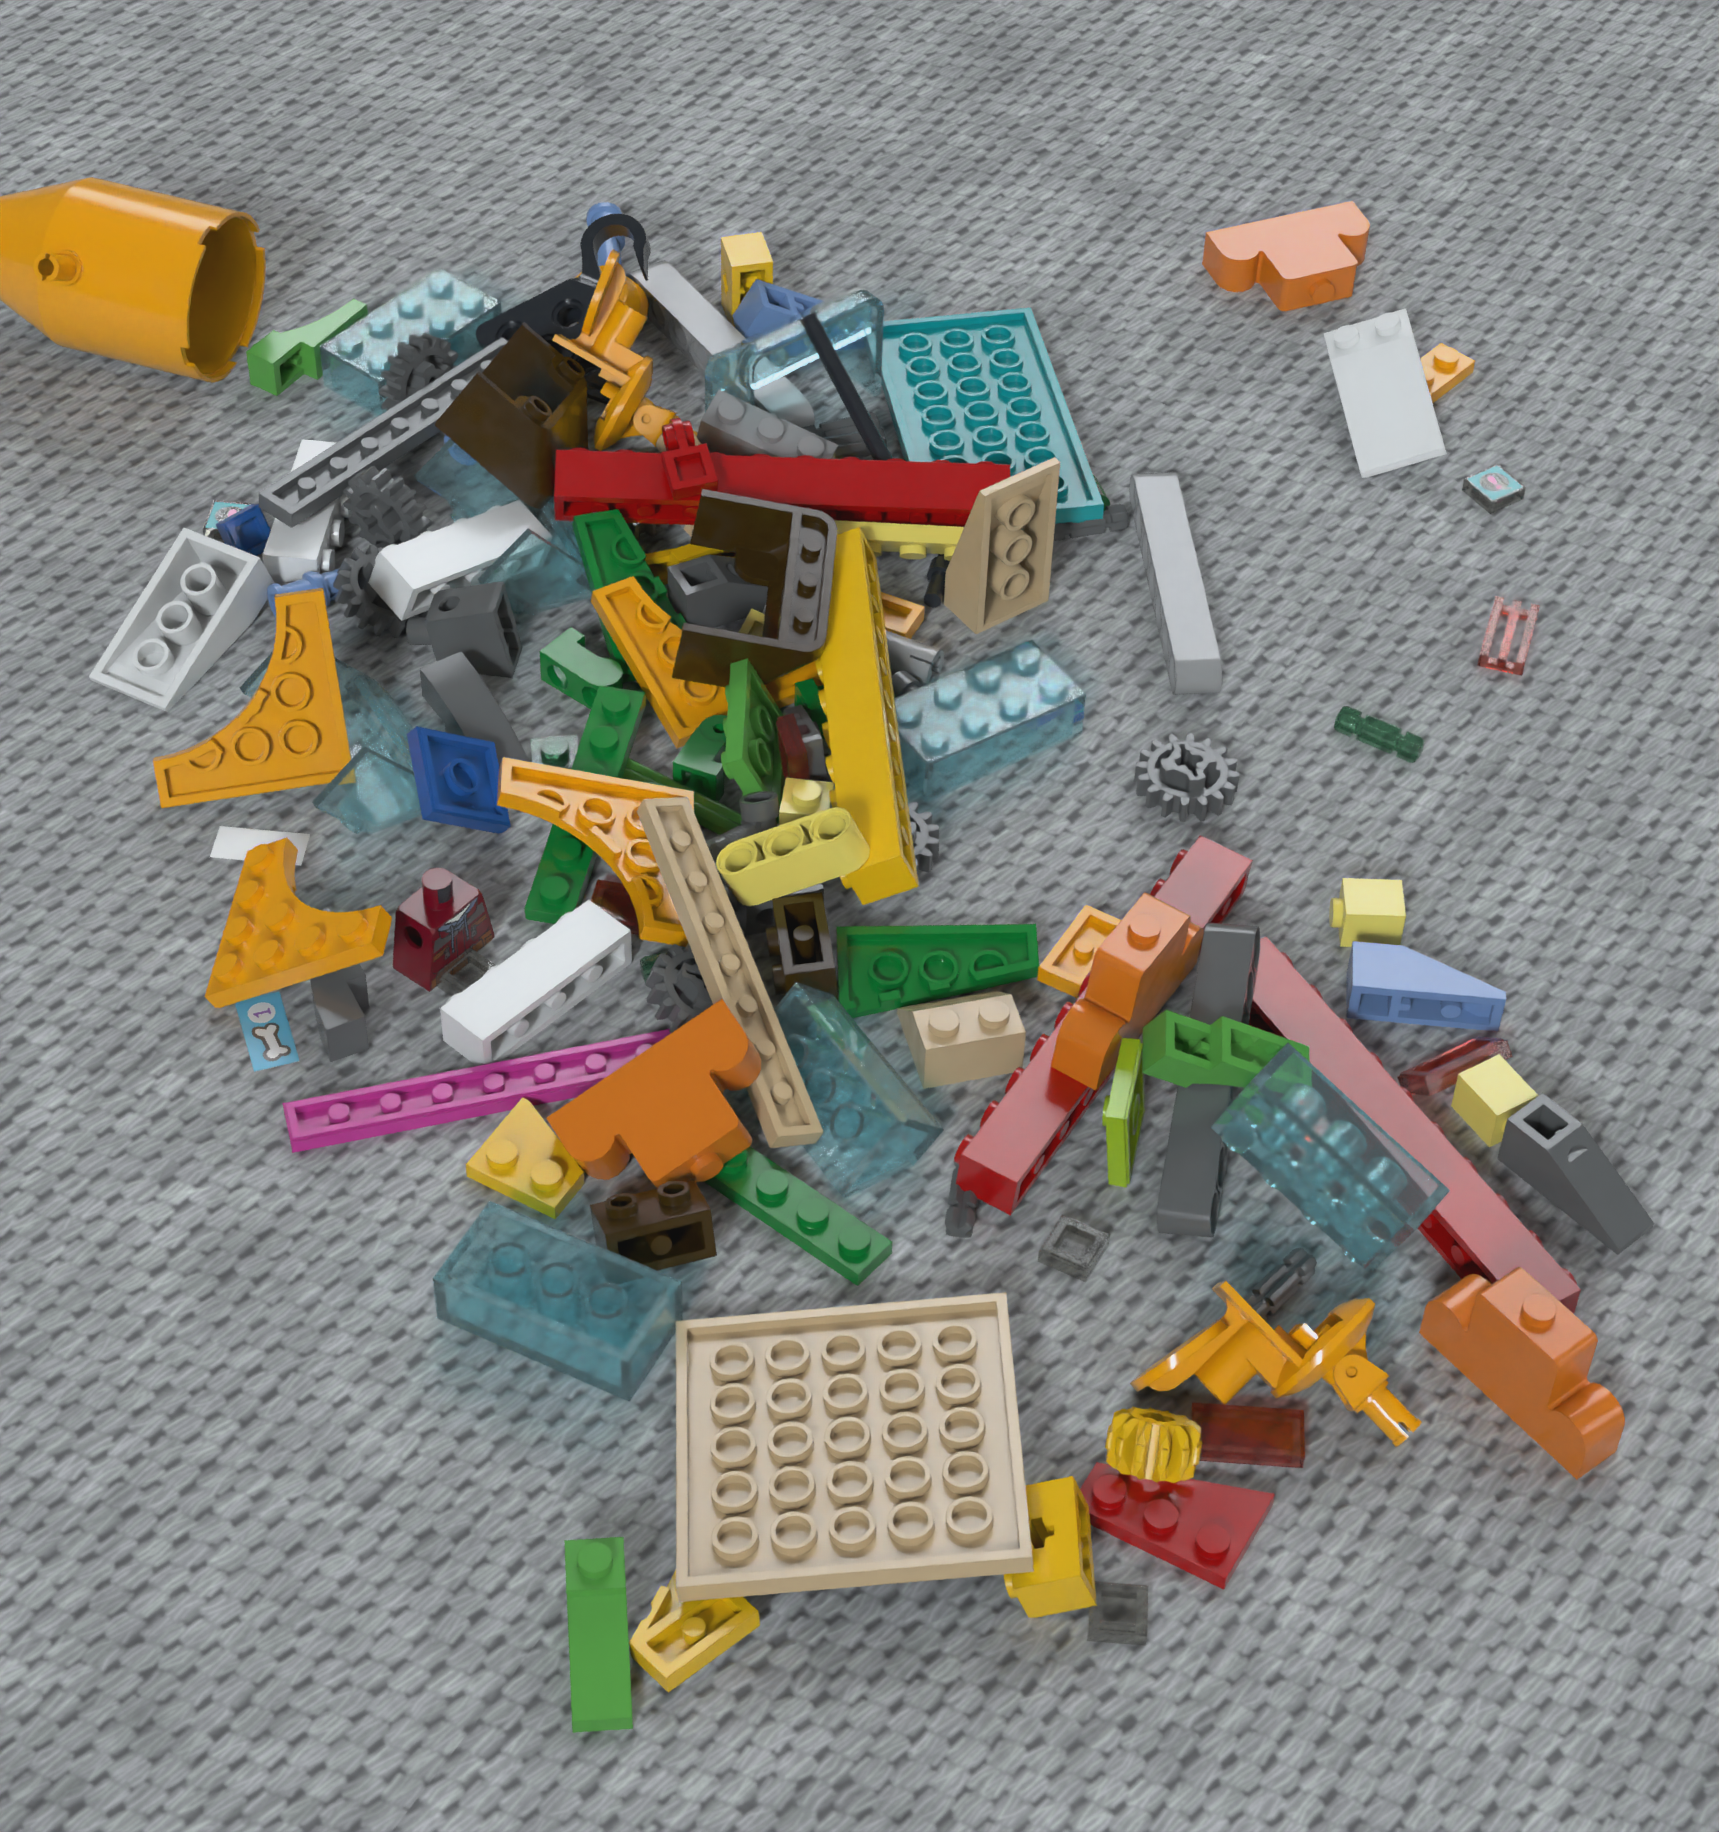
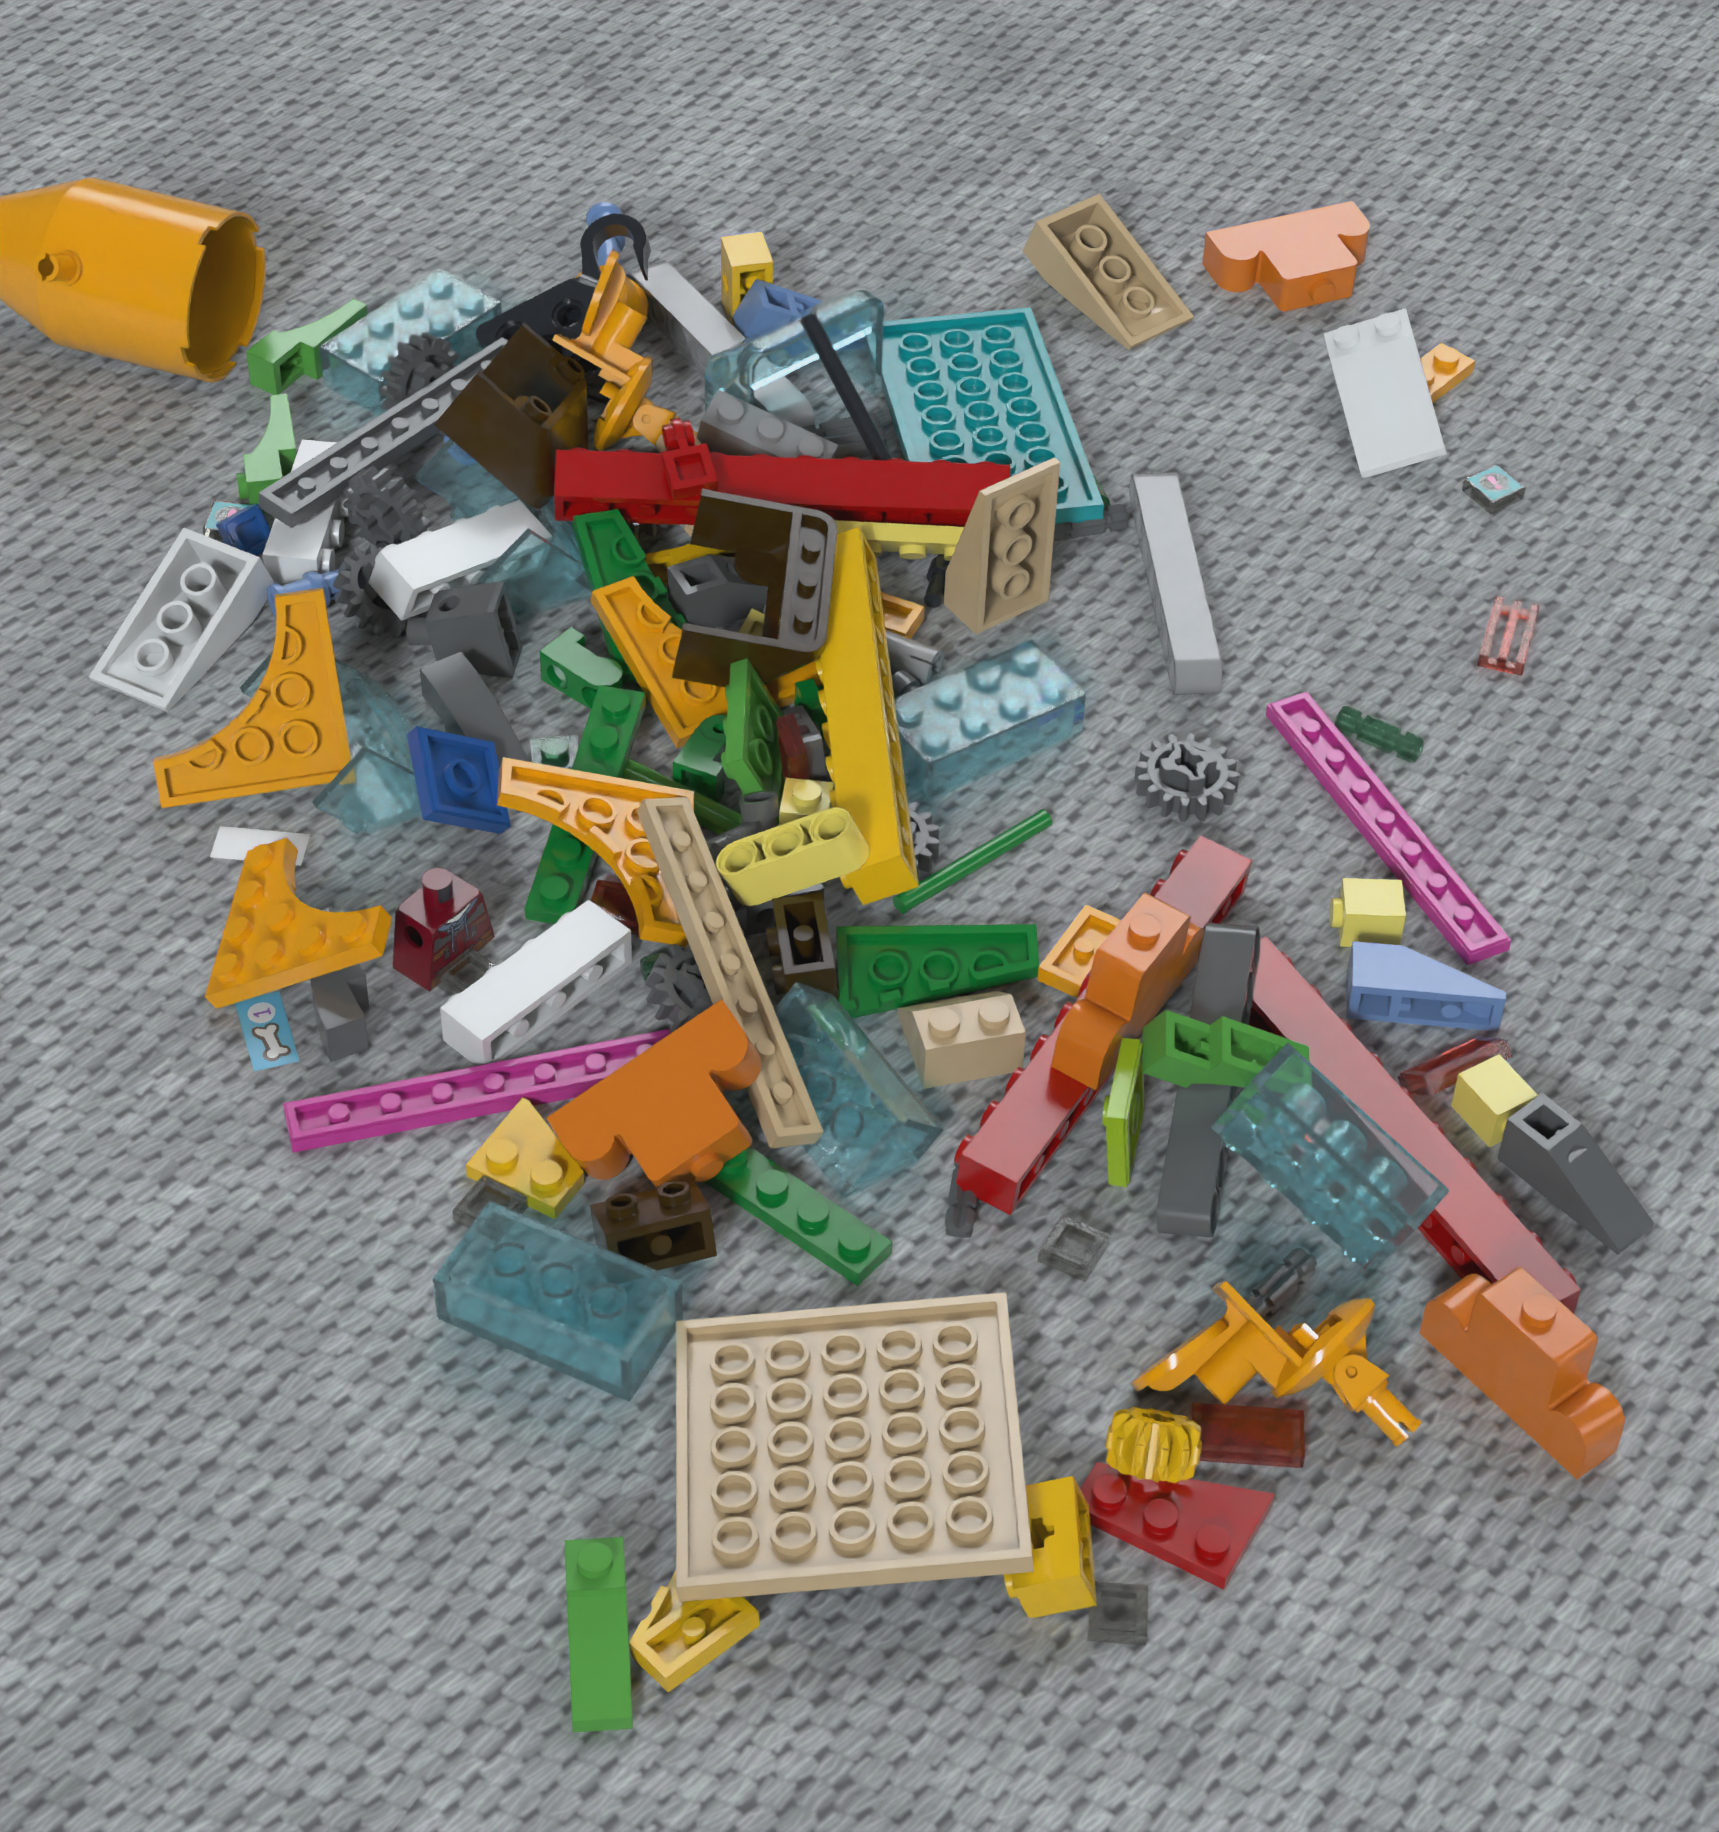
none -> slope [236,394,297,514]
none -> clear smoke tile [452,1175,528,1243]
none -> green bar [893,809,1052,914]
none -> tan slope [1023,193,1194,350]
none -> dark pink tile [1266,691,1511,966]

